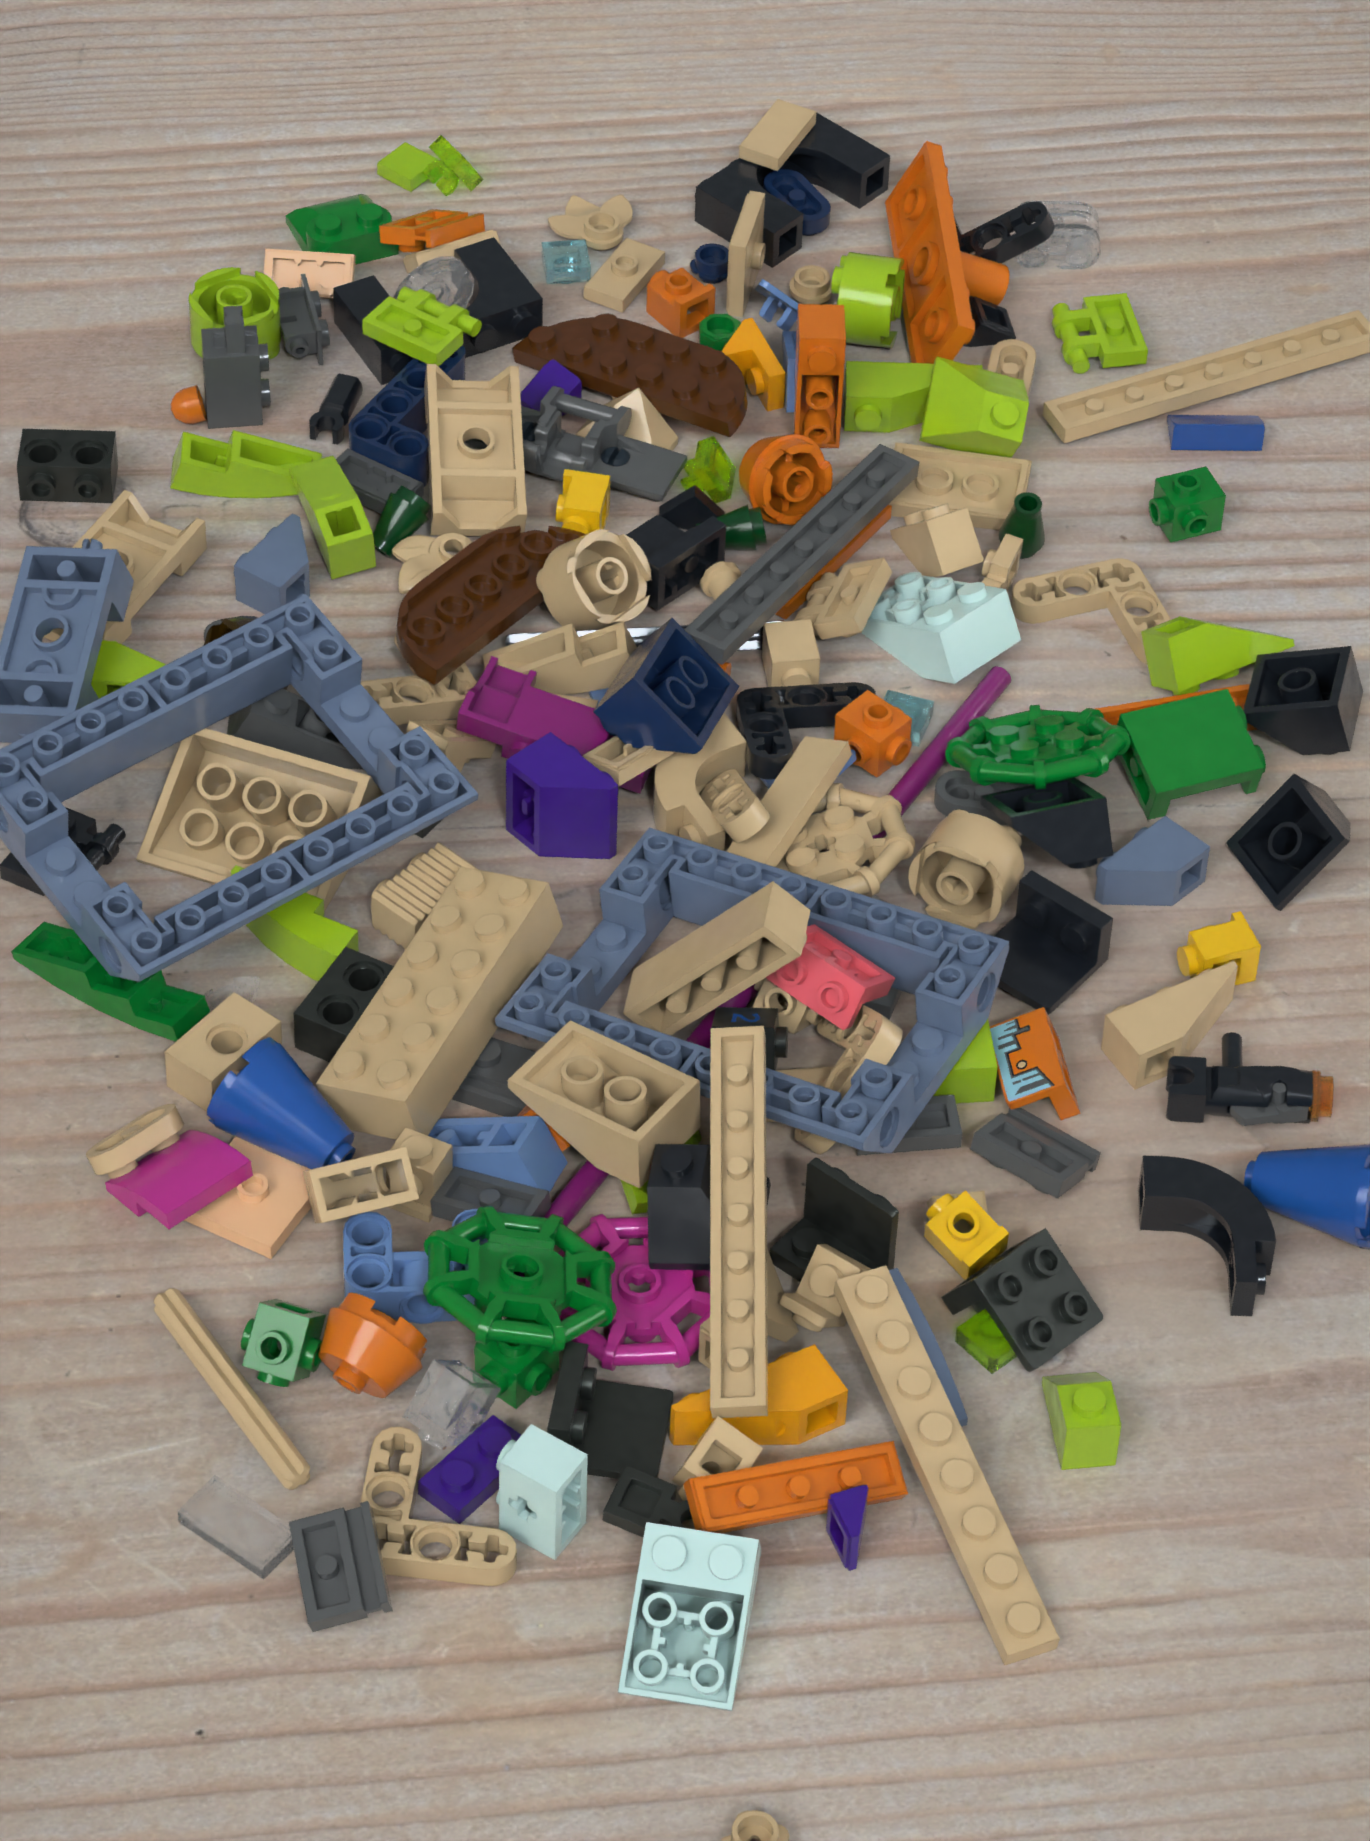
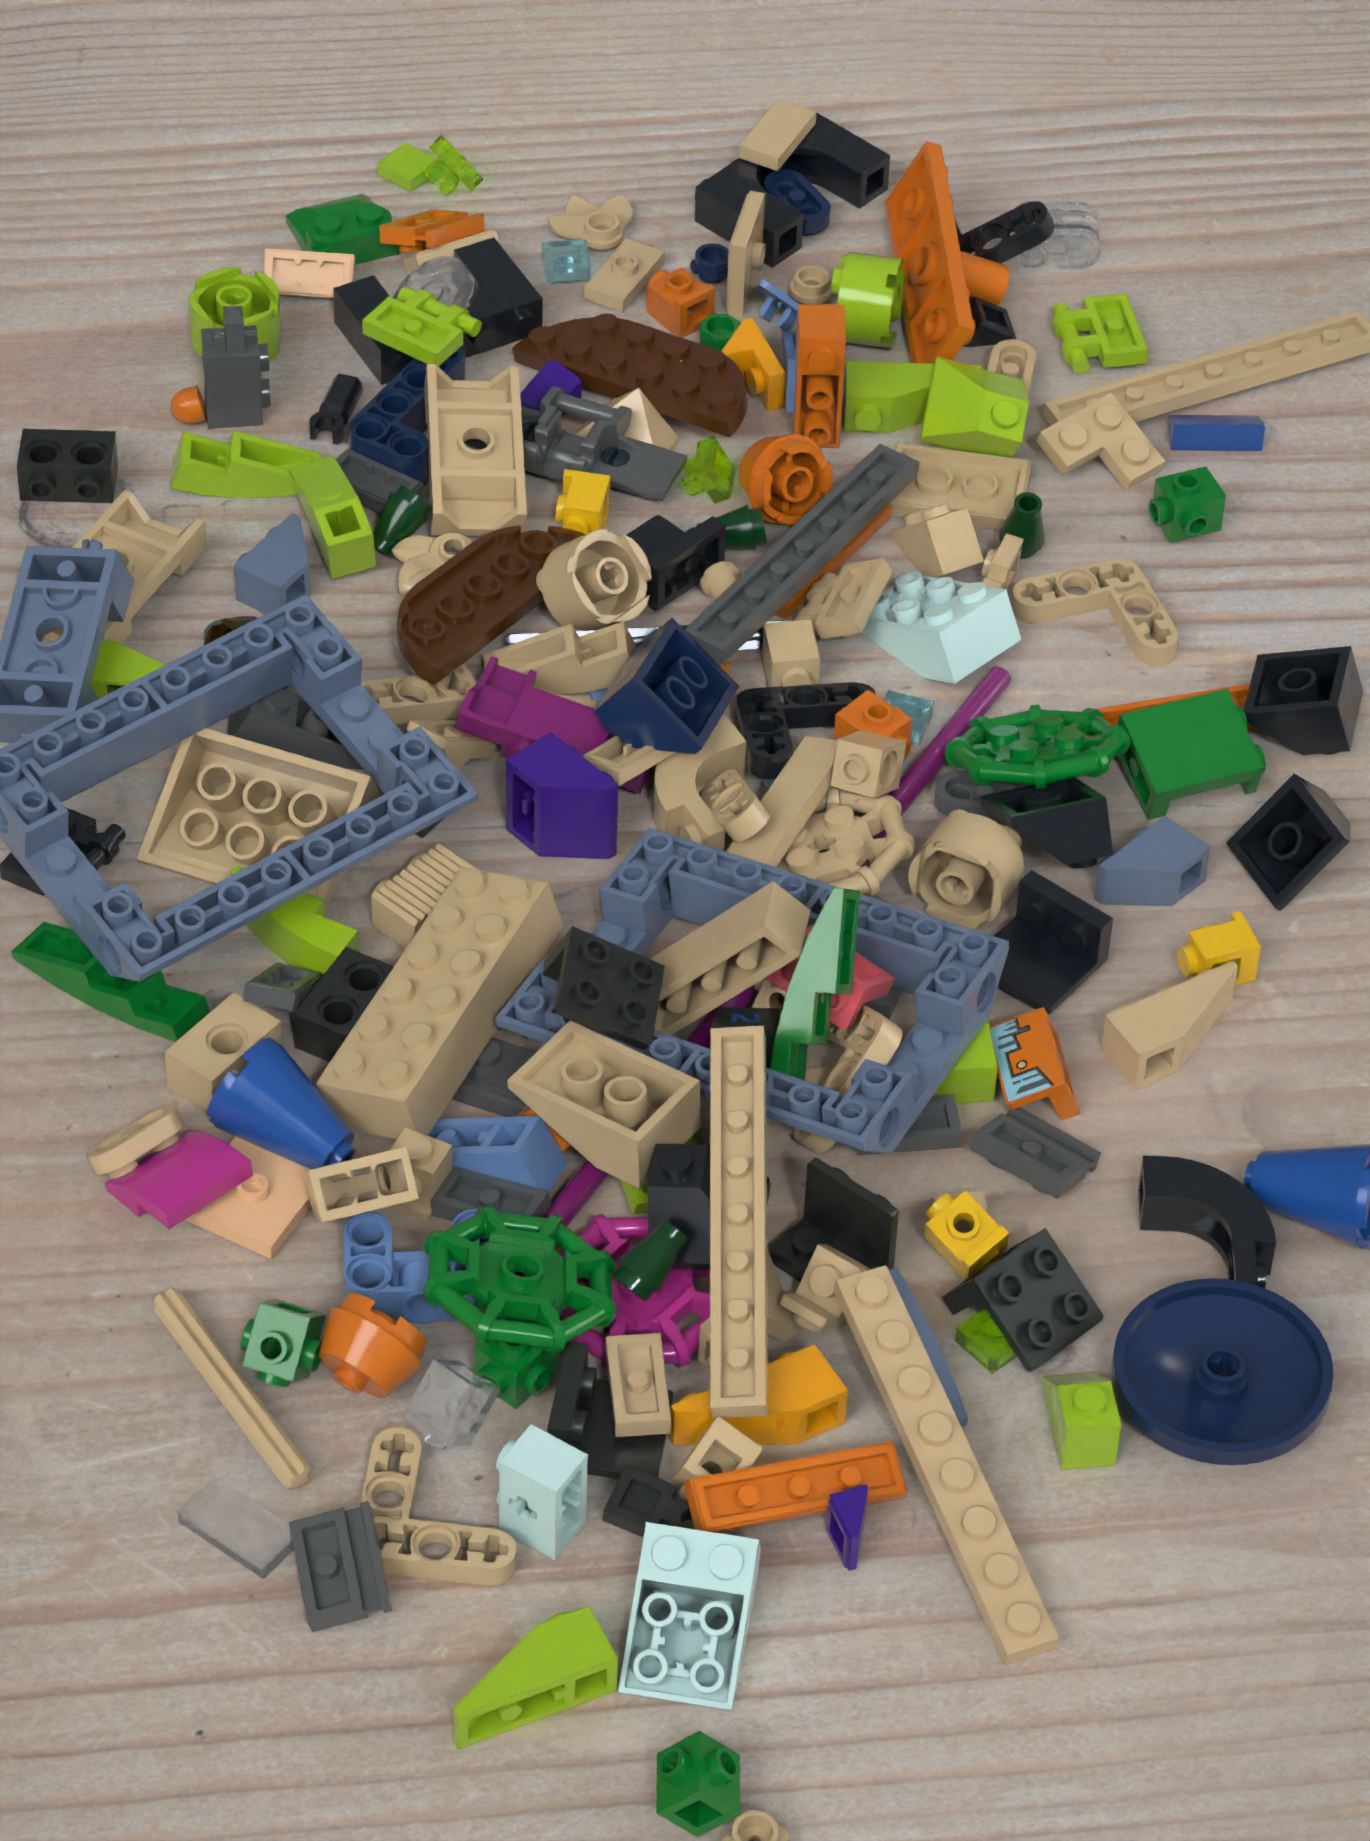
dark grey hinge [278,274,330,366] -> none
dark purple plate [418,1415,521,1524] -> none
black tile [659,485,725,530] -> none
lime slope [1141,616,1295,695] -> none
black piece [1166,1032,1334,1126] -> none
none -> dark grey plate [243,962,324,1012]
none -> lime slope [453,1606,618,1750]
none -> pearl dark grey bracket [542,926,665,1050]
none -> tan plate [605,1333,671,1437]
none -> dark green cone [612,1219,689,1302]
none -> green brick [656,1731,741,1837]
none -> slope [770,888,860,1081]
none -> tan brick [830,730,907,798]
none -> tan plate [1036,393,1166,490]
none -> dark blue dish [1112,1278,1333,1465]

